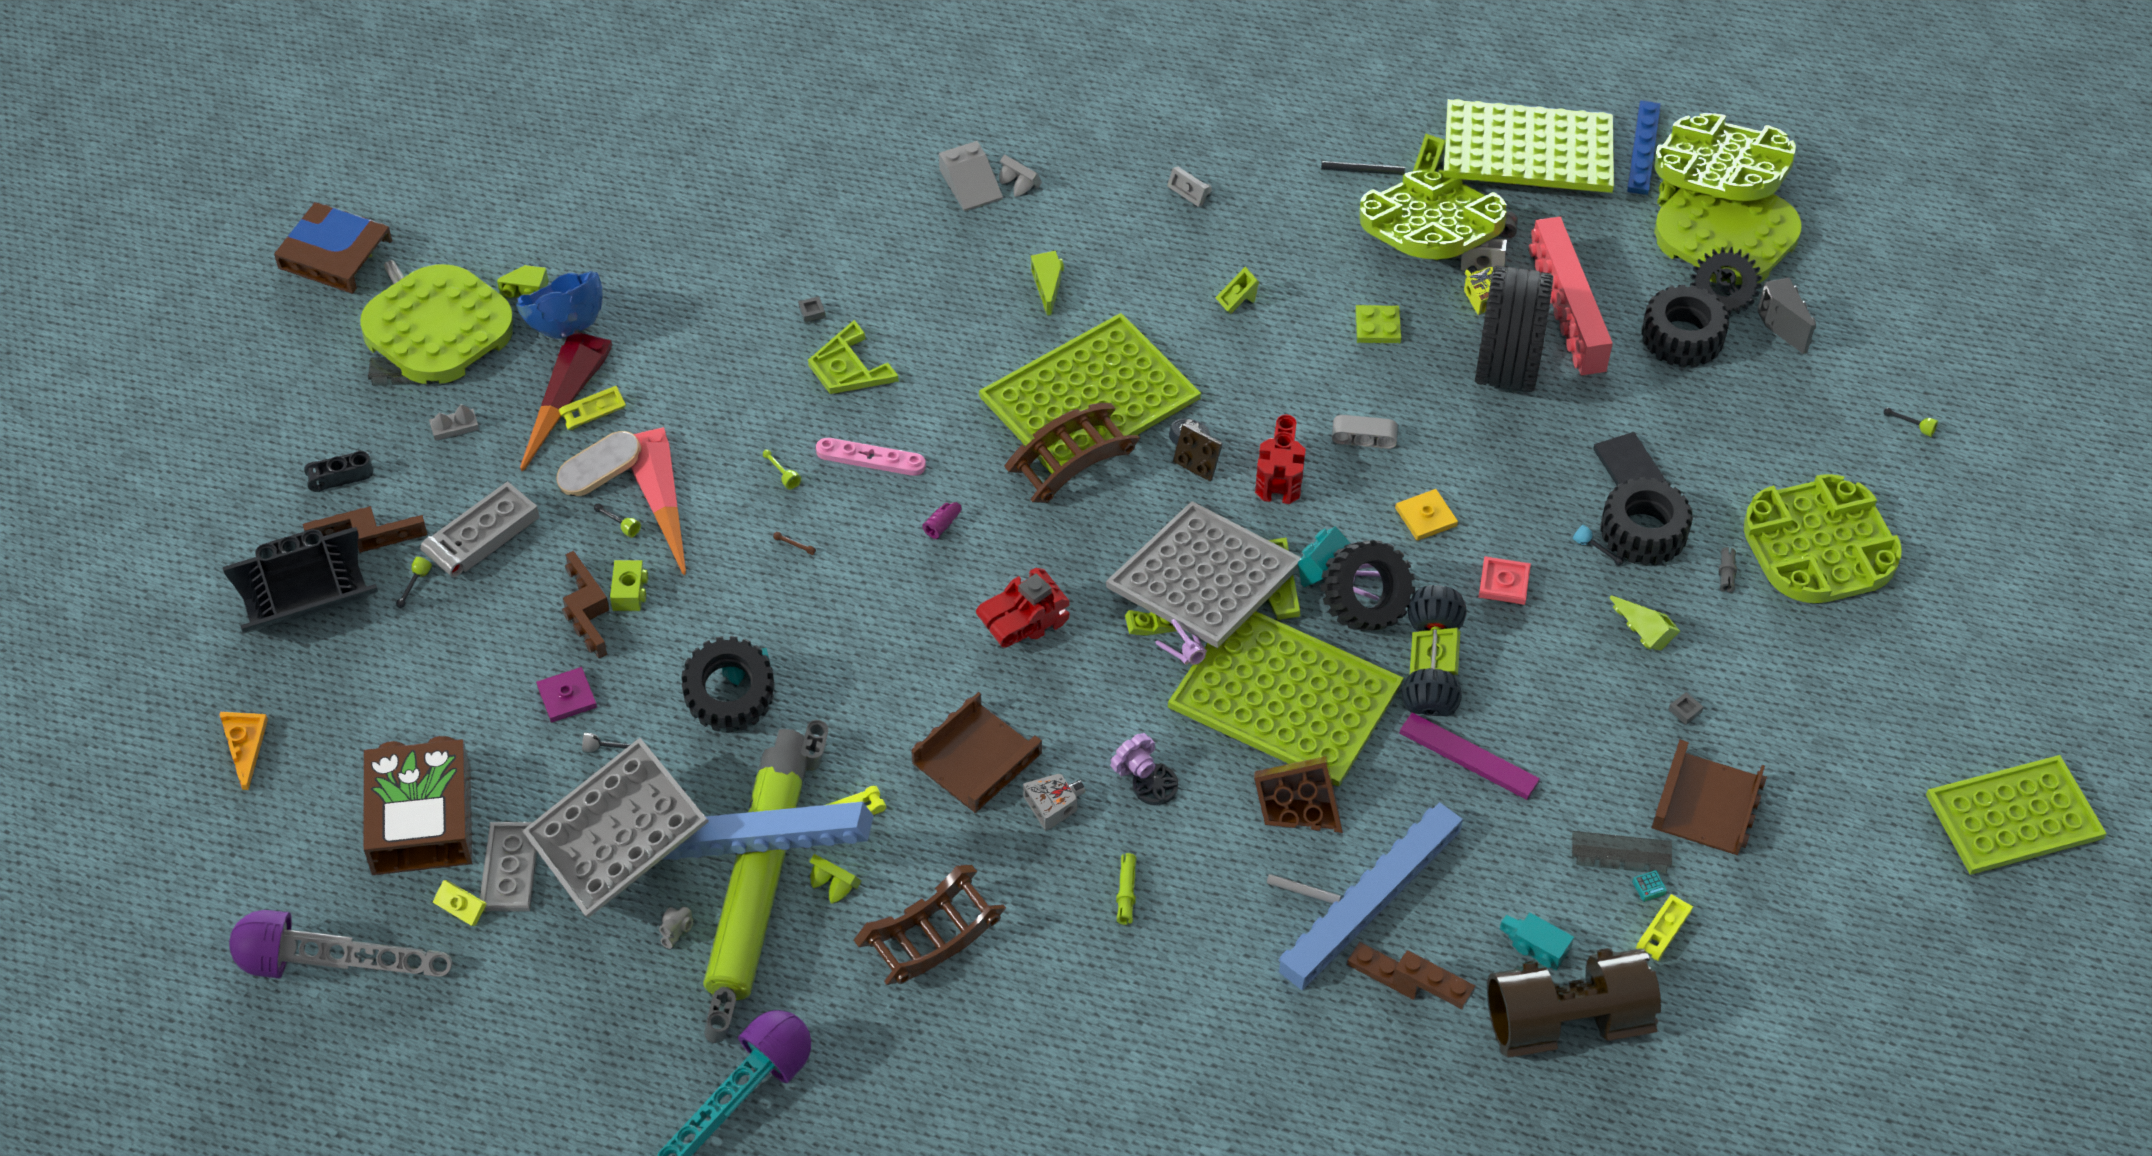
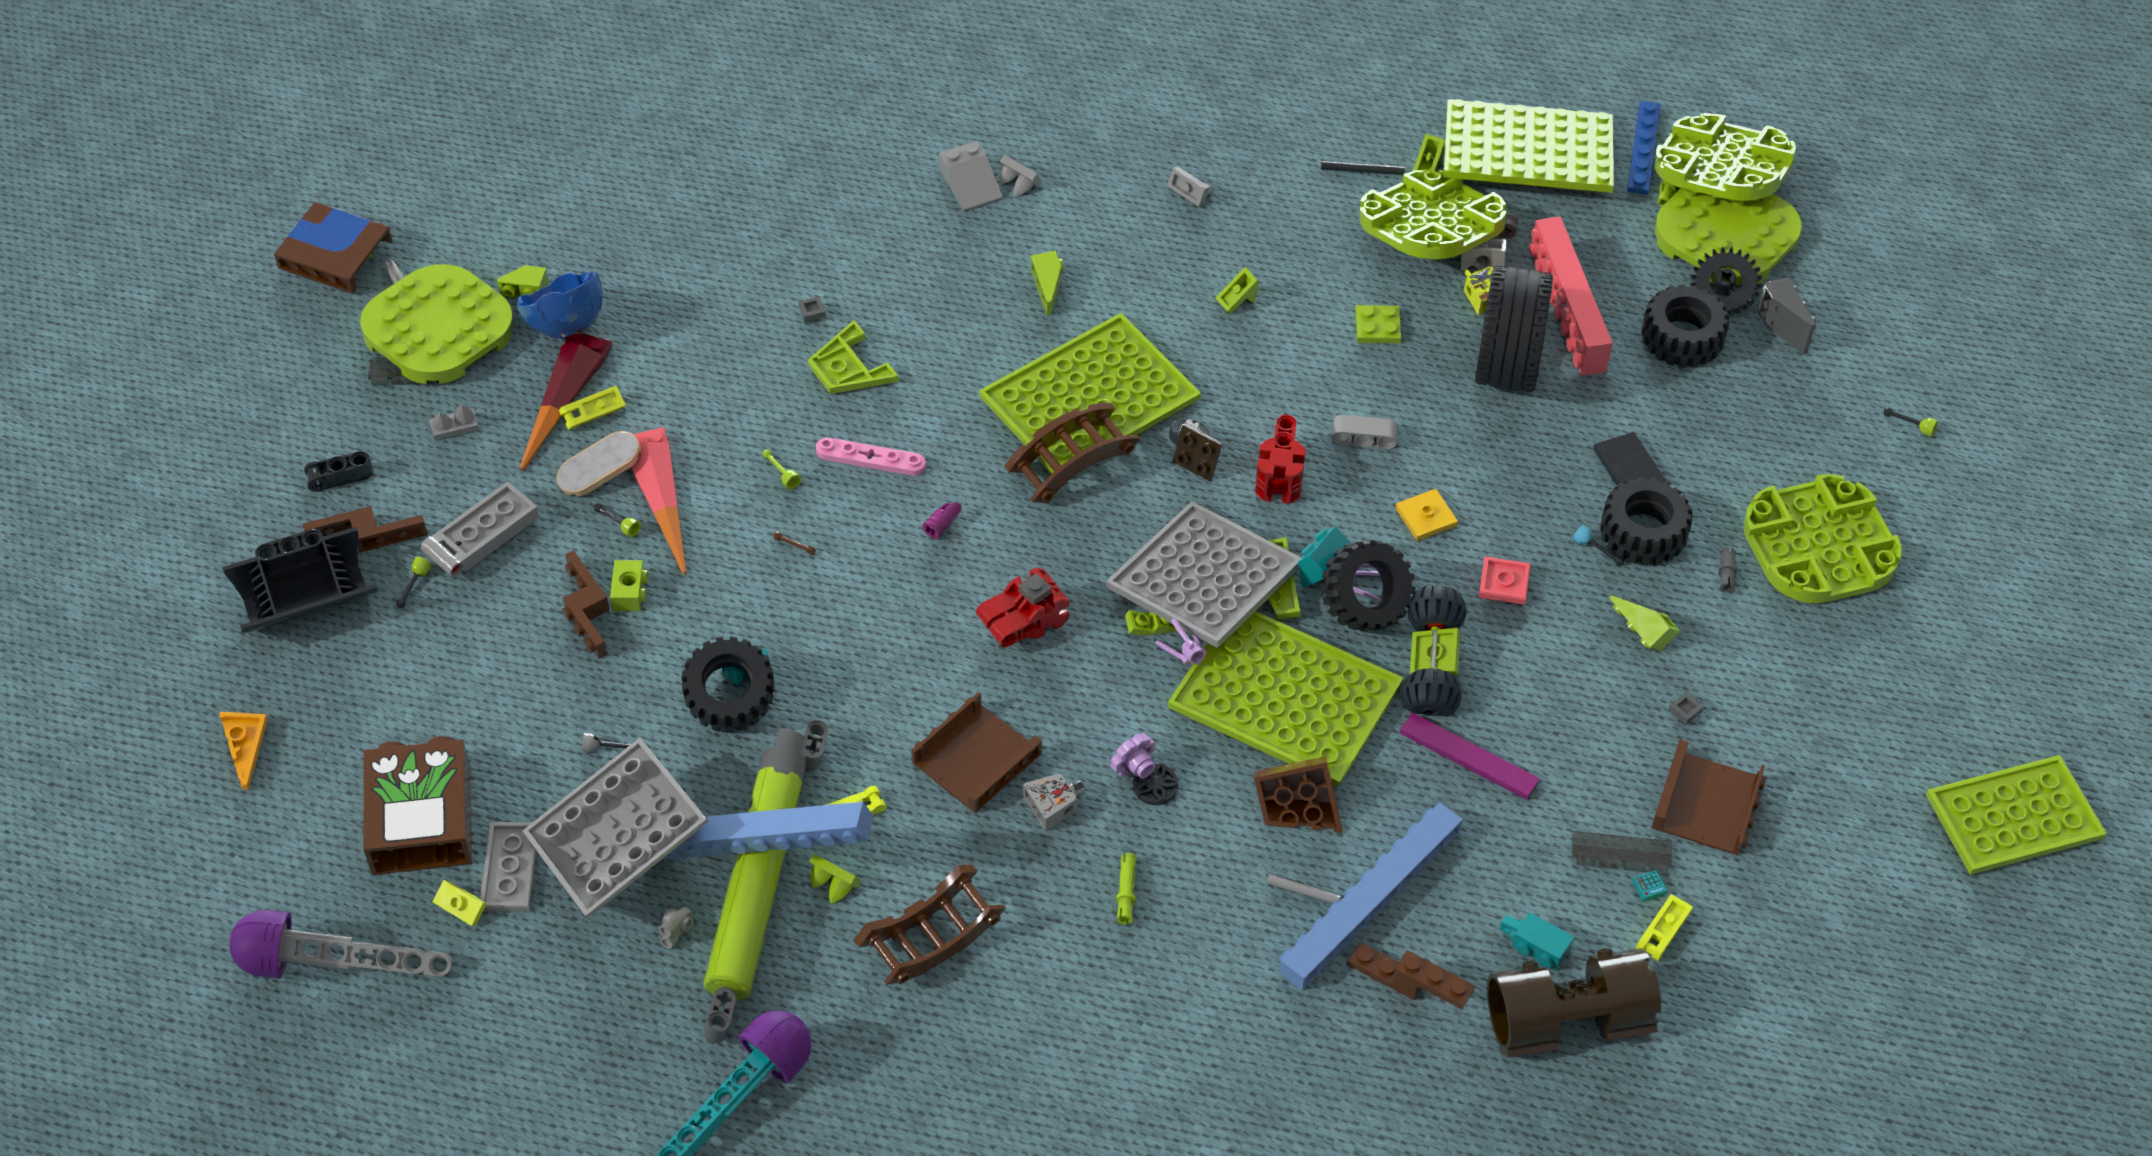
magenta plate [536,667,597,723] -> none

